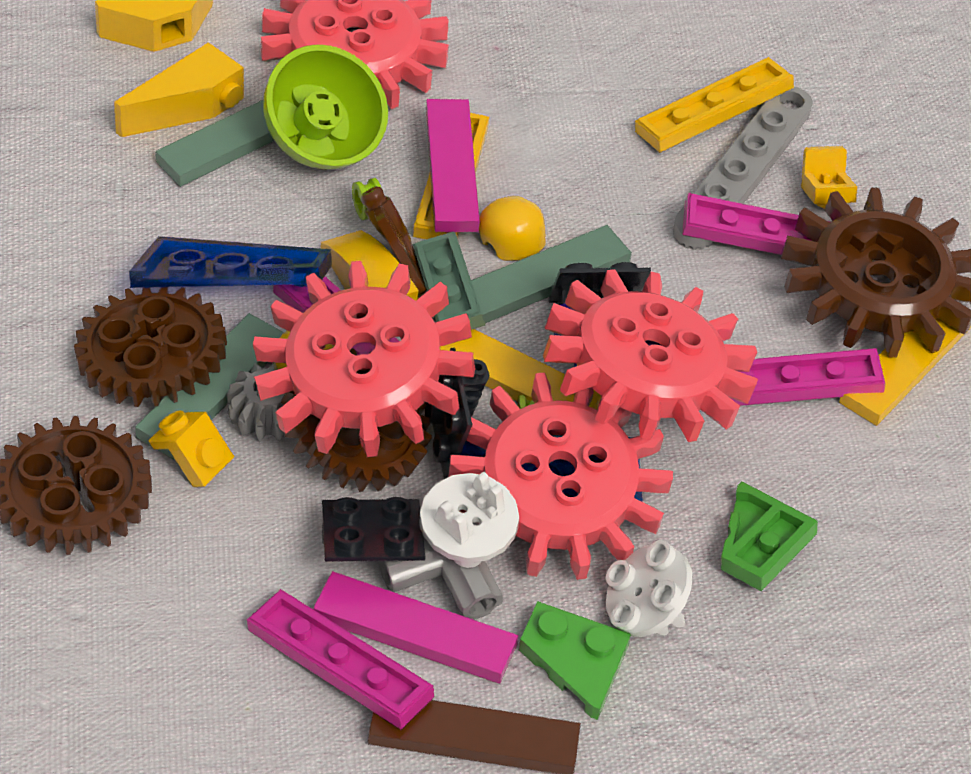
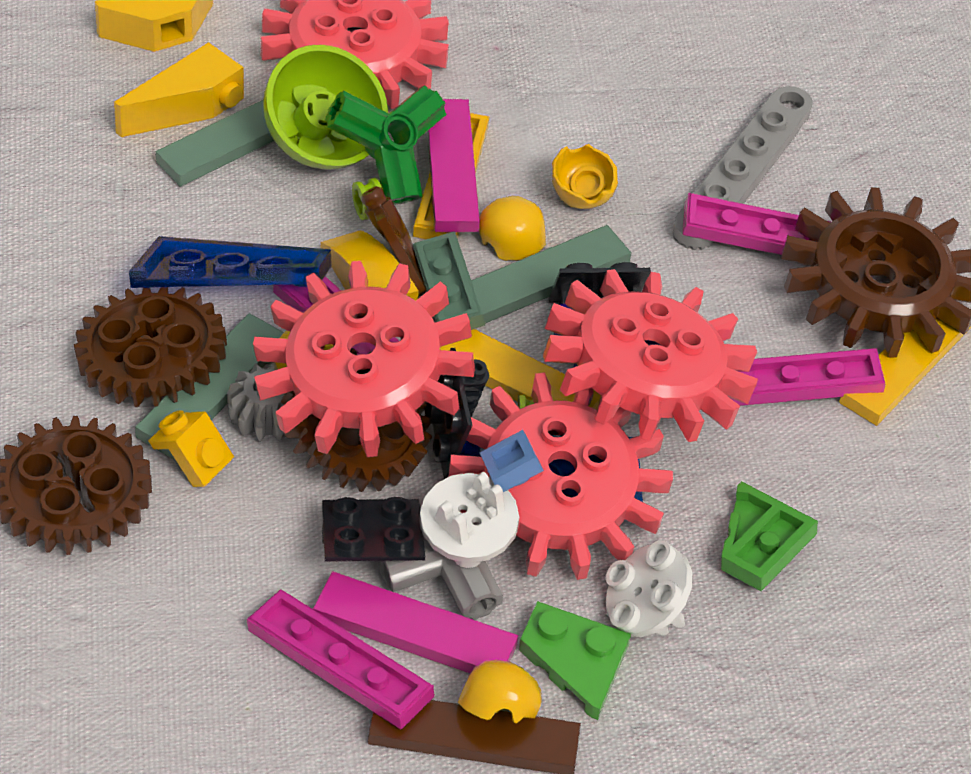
yellow tile [635,57,794,153] -> none
yellow bracket [801,146,857,208] -> none
none -> green piece [325,85,447,205]
none -> yellow hair [458,660,542,723]
none -> medium blue plate [480,430,544,492]
none -> yellow hair [552,144,618,209]

